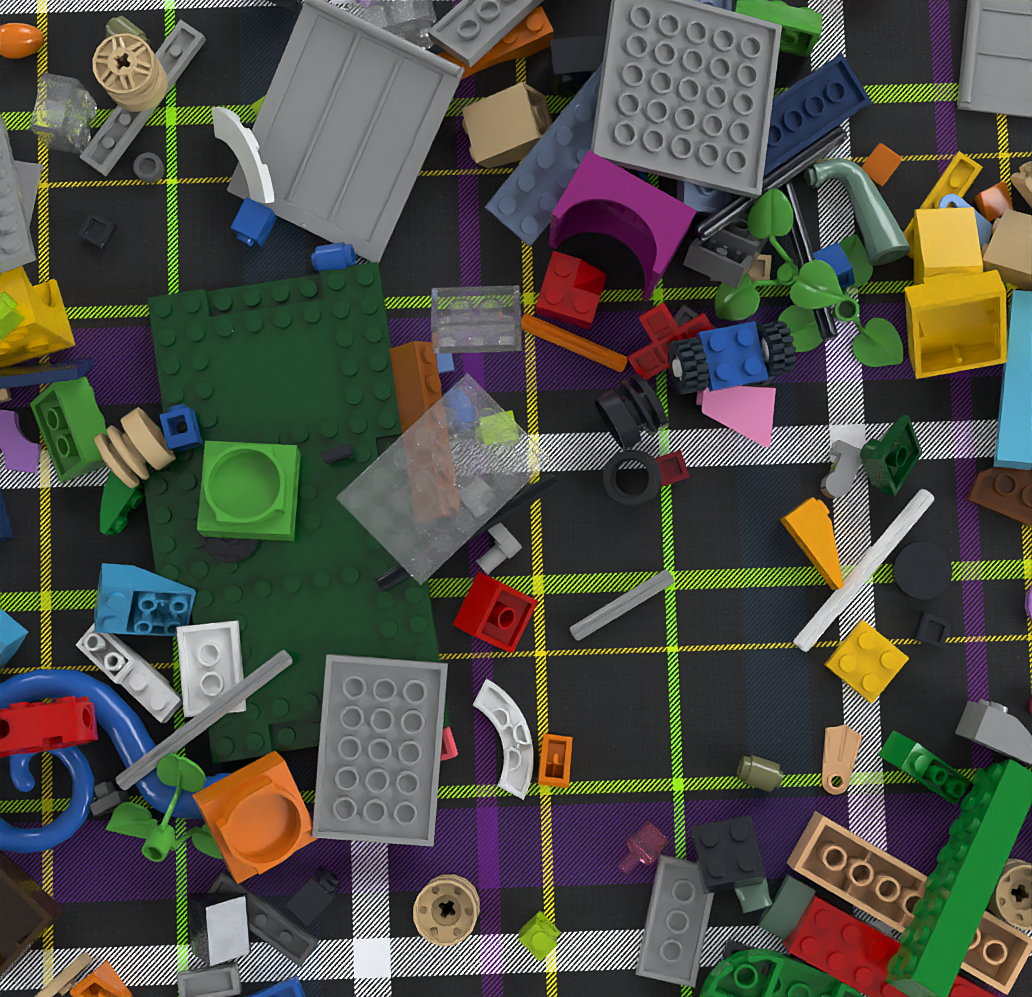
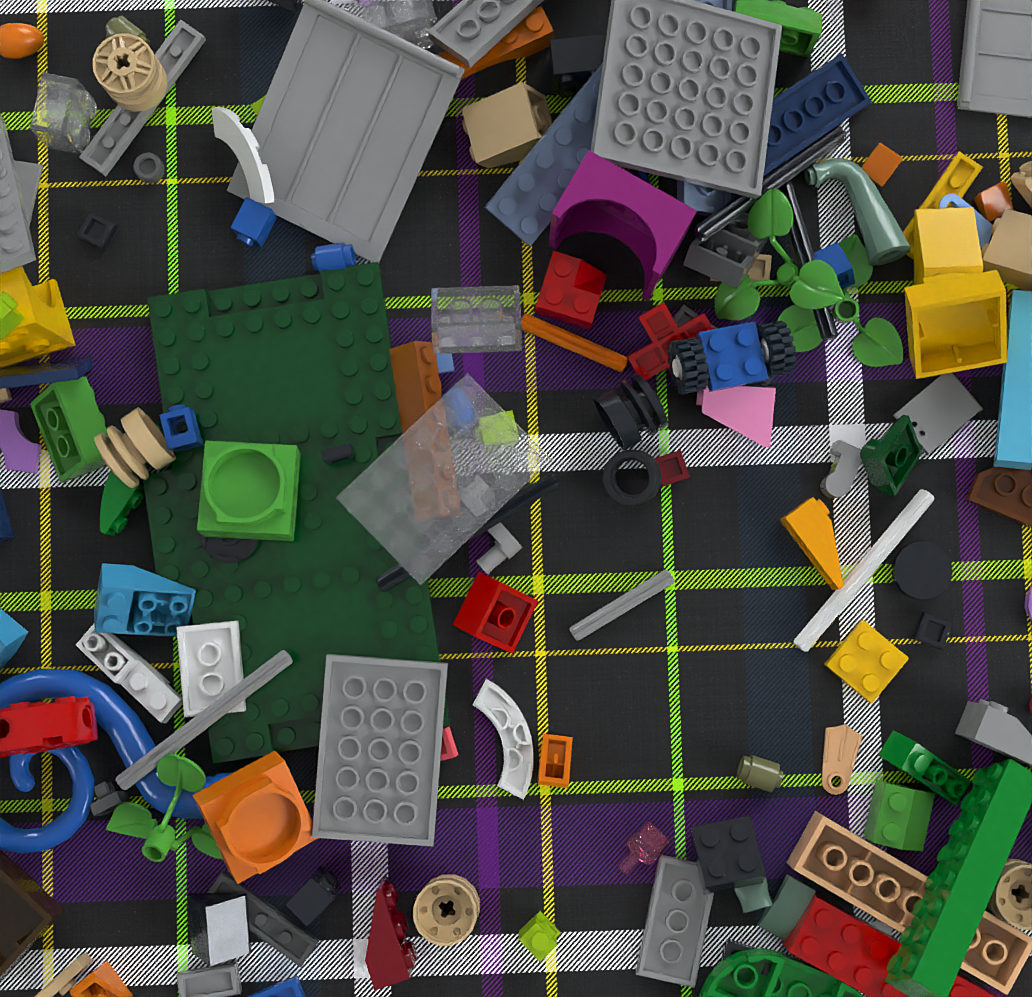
none -> dark red slope [365,876,417,991]
none -> bright green slope [863,778,935,852]
none -> light grey container [893,373,983,455]

